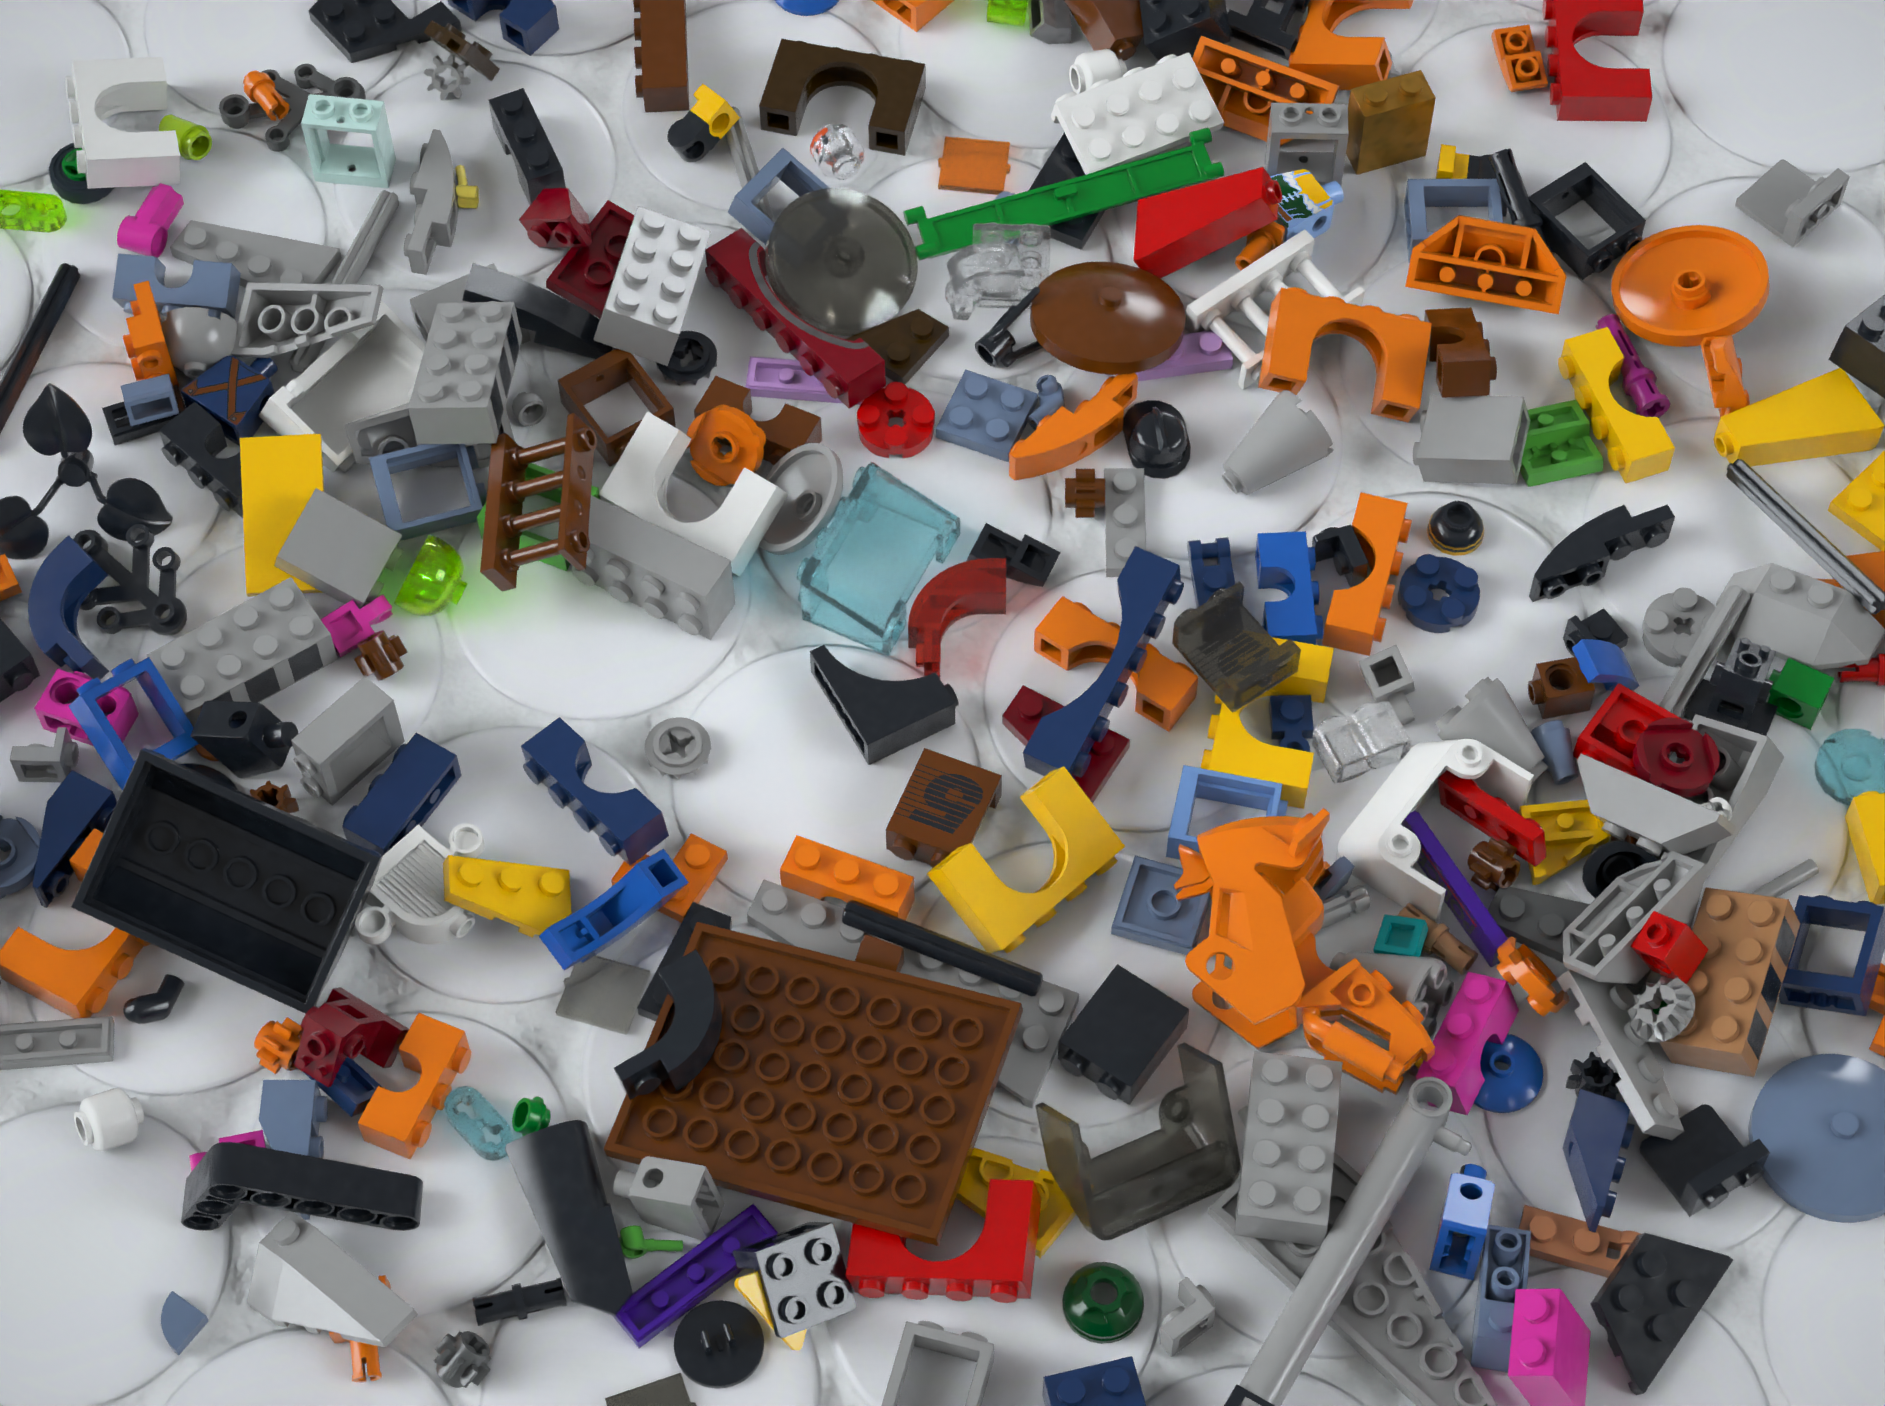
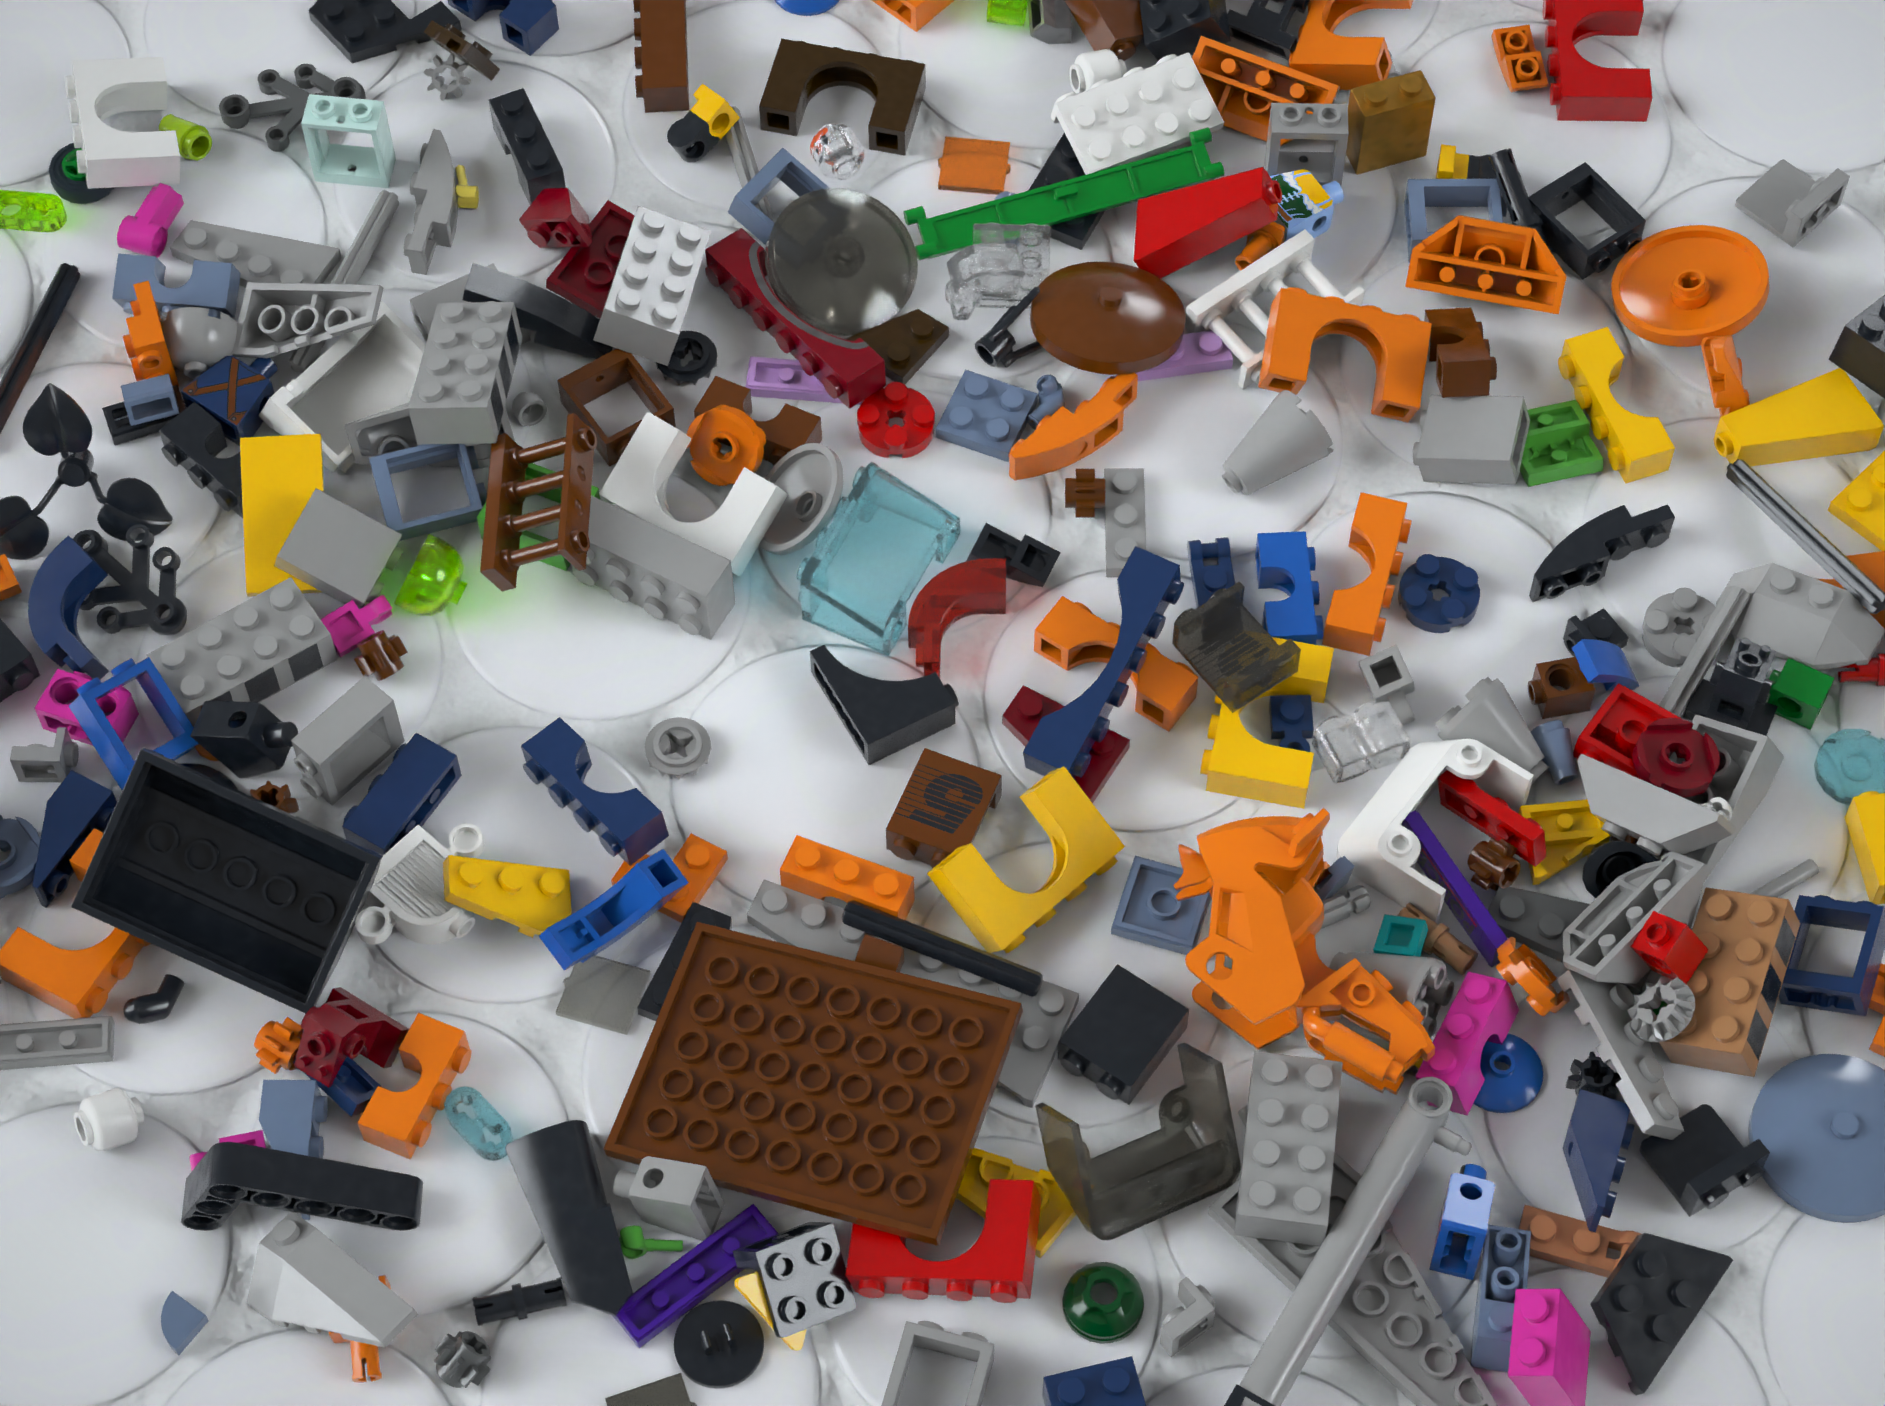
orange animal [243,70,289,121] -> none
green plate [512,1096,551,1136] -> none
black arch [614,949,722,1100] -> none
black piece [1123,400,1191,479] -> none
medium blue window [1166,765,1288,860] -> none
black bracket [1312,524,1368,588] -> none
black piece [1427,501,1484,556] -> none
magenta pin [1595,314,1670,418] -> none

